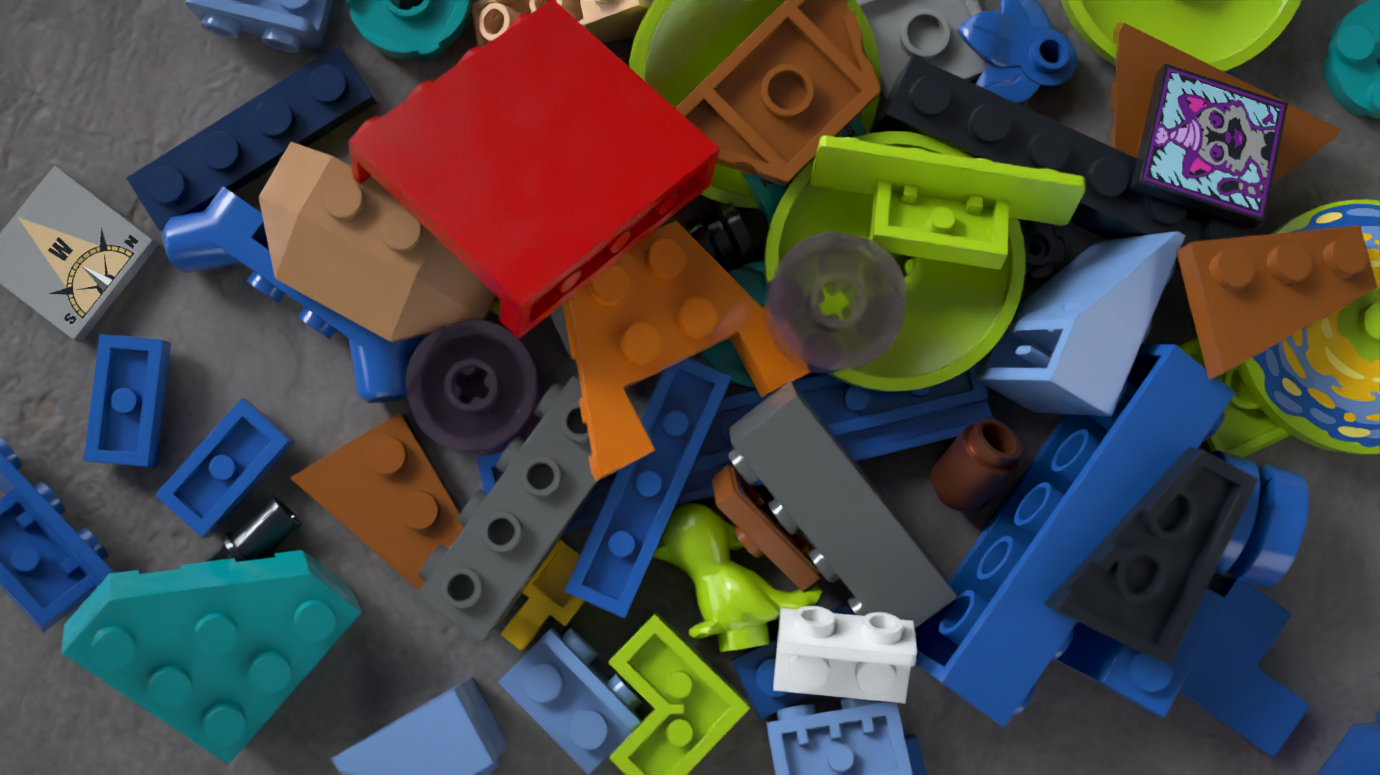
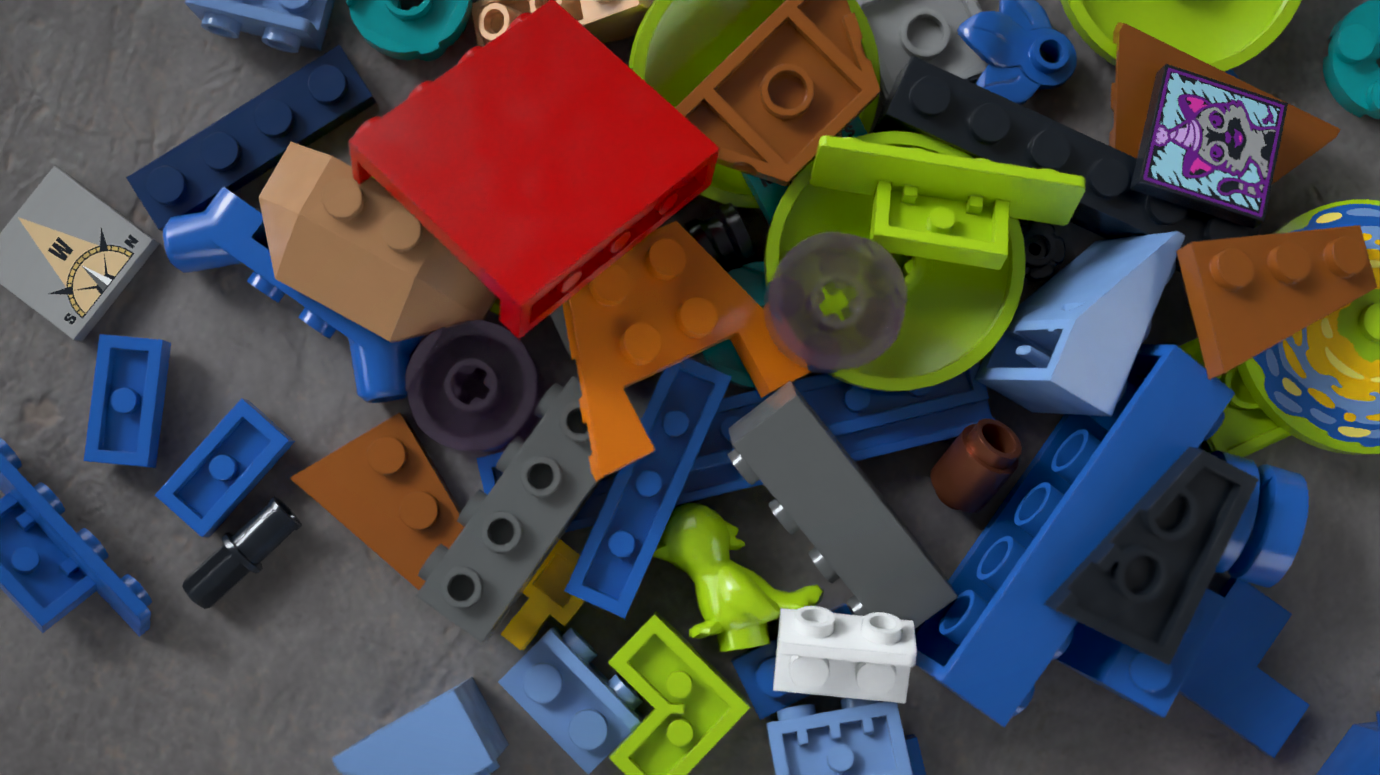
teal brick [61,550,362,765] -> none
dark orange plate [711,465,820,592] -> none

